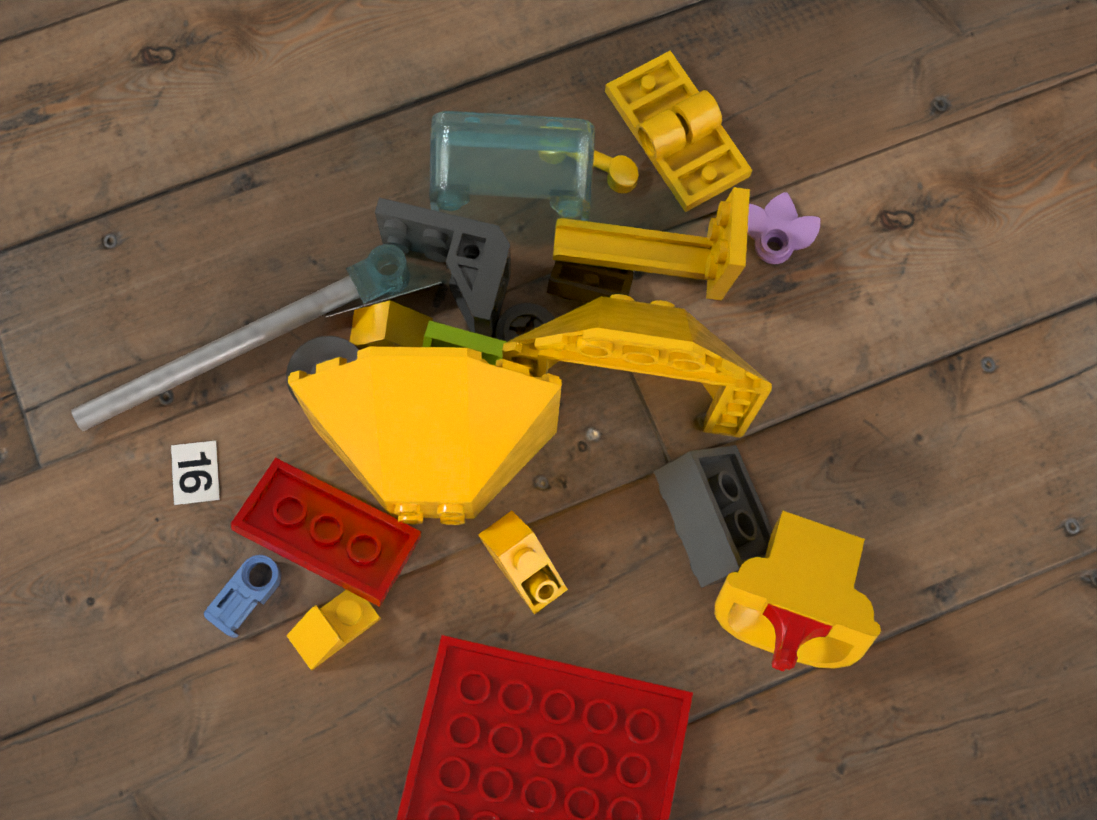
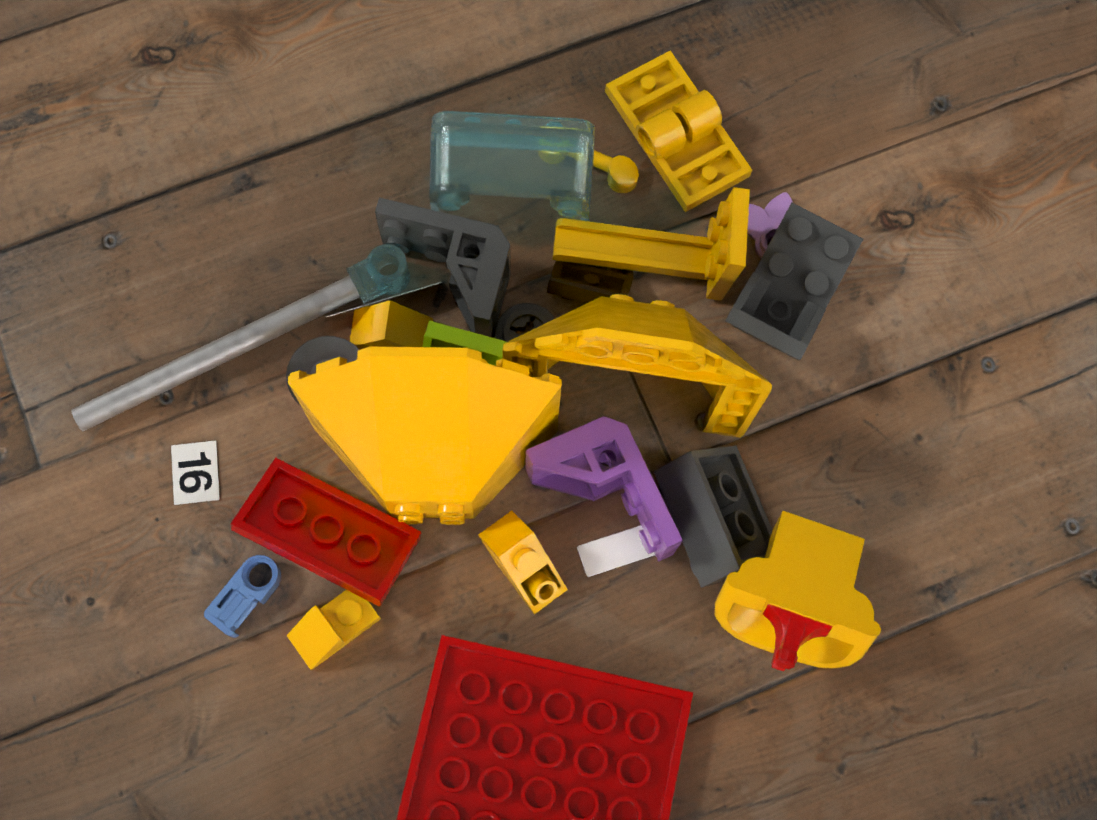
none -> medium lavender bracket [525,416,683,562]
none -> white sticker [577,525,655,577]
none -> dark grey bracket [725,202,863,360]

